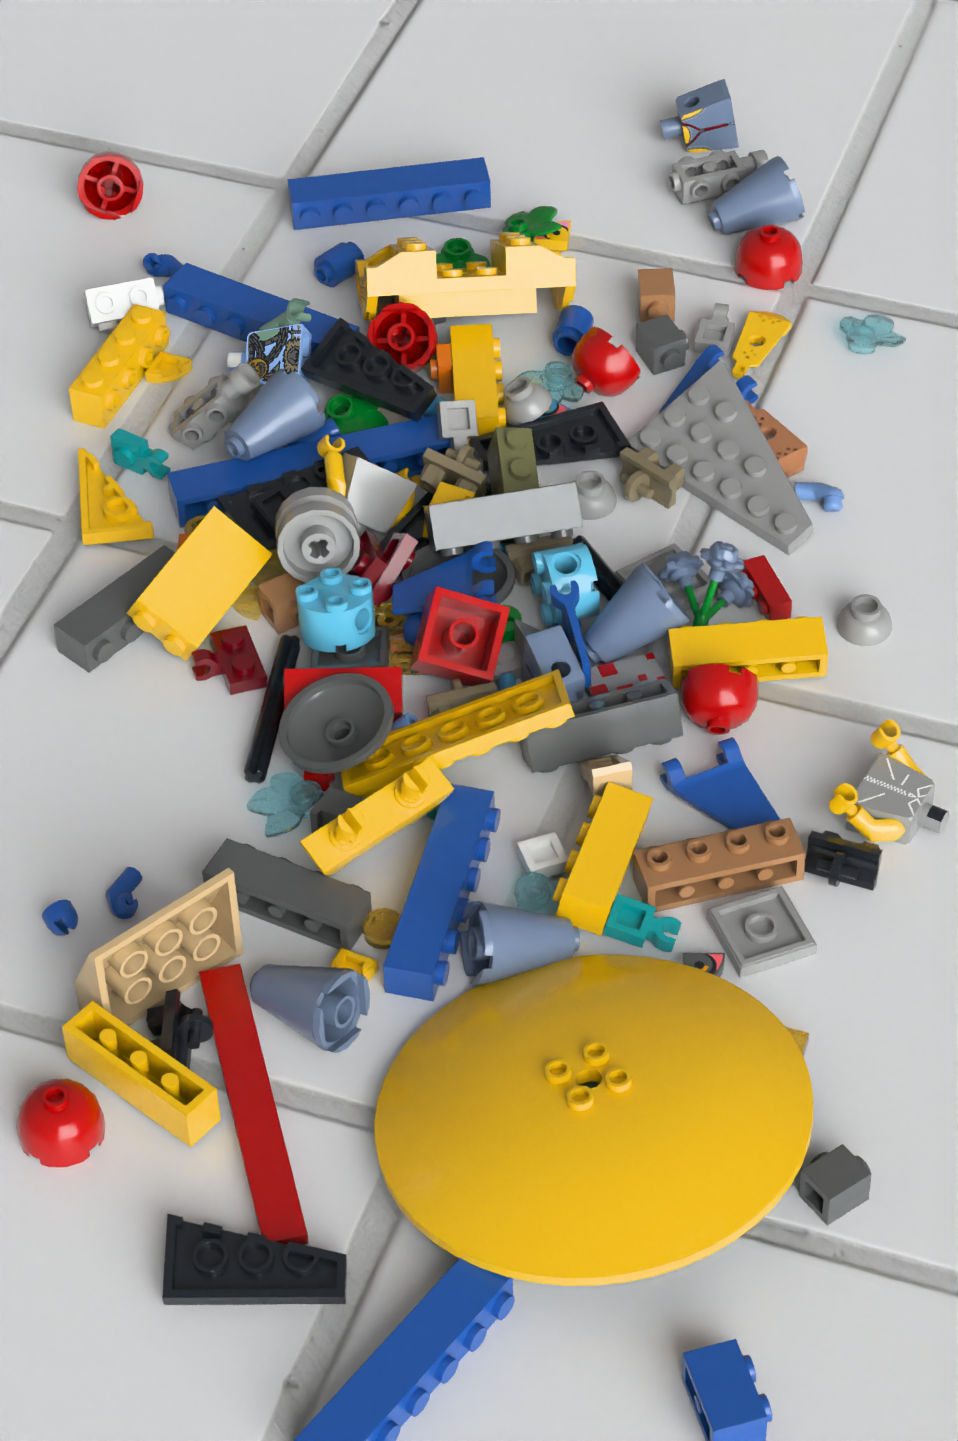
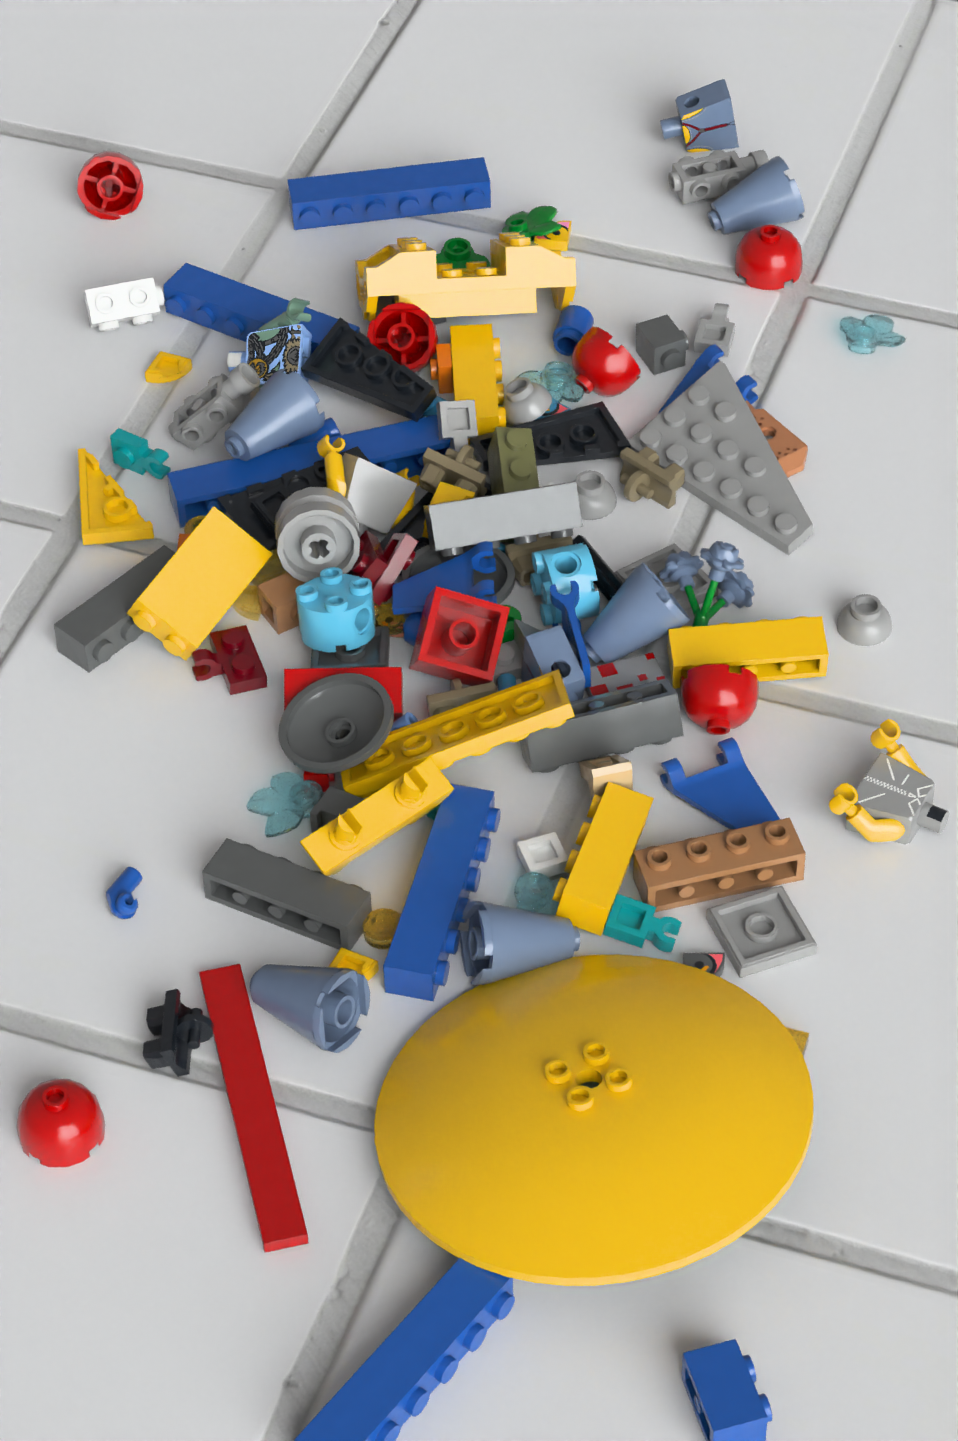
blue hinge [42,900,78,936] -> none
yellow brick [62,1001,221,1147] -> none
yellow brick [69,304,170,429] -> none
tan slope [74,868,243,1026] -> none
blue arm [143,253,183,277] -> none
black wing [162,1214,347,1305] -> none
black axle [244,634,301,784] -> none
blue brick [314,242,364,287] -> none
green plate [324,394,389,435] -> none
clear yellow tile [390,639,427,675] -> none
medium nougat brick [637,268,675,322] -> none
yellow piece [731,311,792,379] -> none
red piece [742,555,792,620] -> none
medium blue arm [794,482,844,512] -> none
dark grey brick [799,1144,872,1226] -> none
black hips [804,830,883,891] -> none

